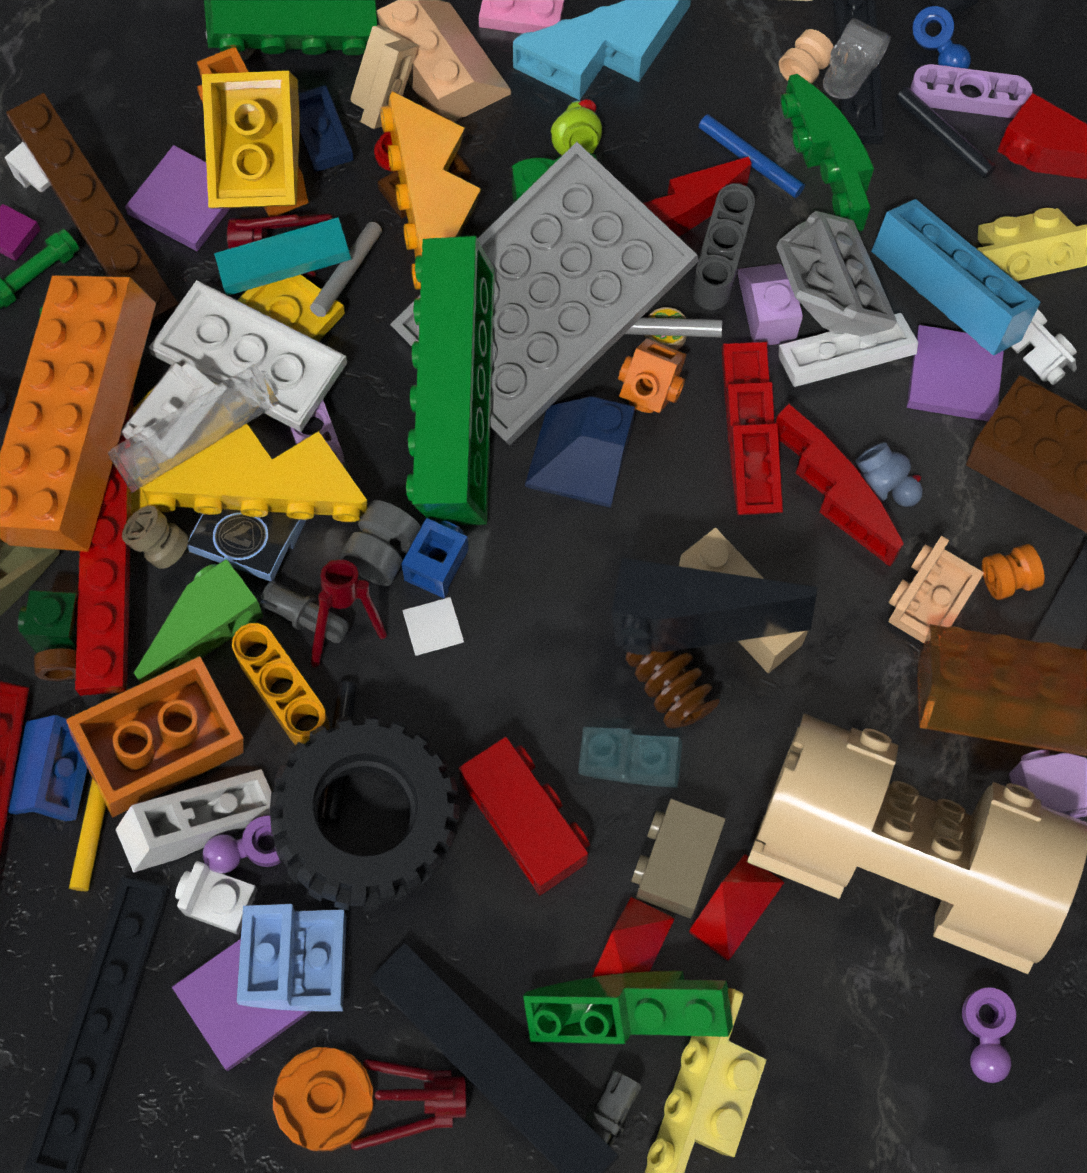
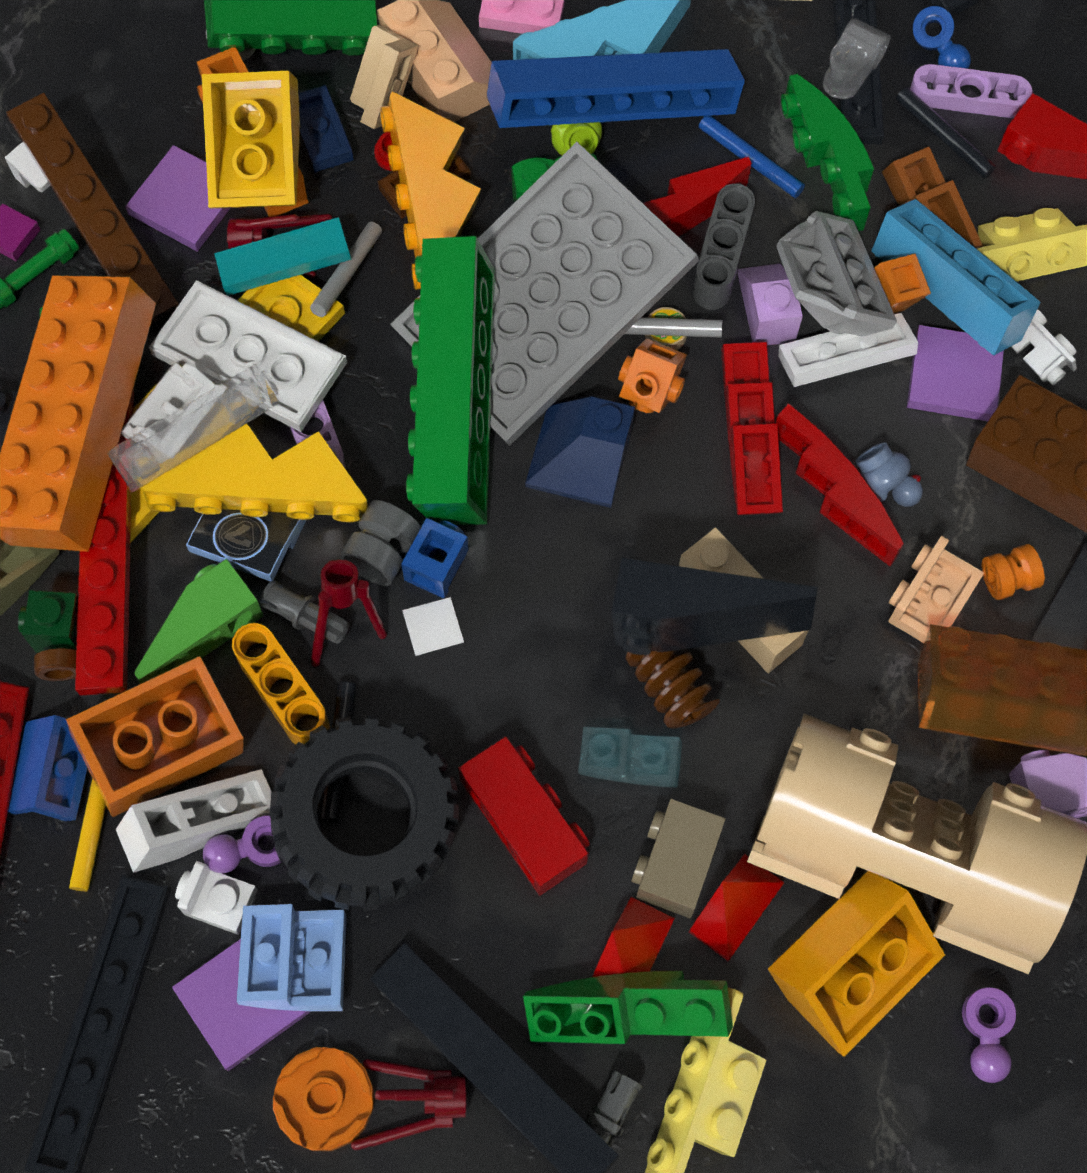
dark tan wheel [122,506,188,569] -> none
light nougat wheel [778,29,835,84] -> none
none -> blue brick [487,49,745,128]
none -> light orange slope [768,871,945,1057]
none -> orange brick [874,253,931,314]
none -> dark orange slope [882,147,983,248]

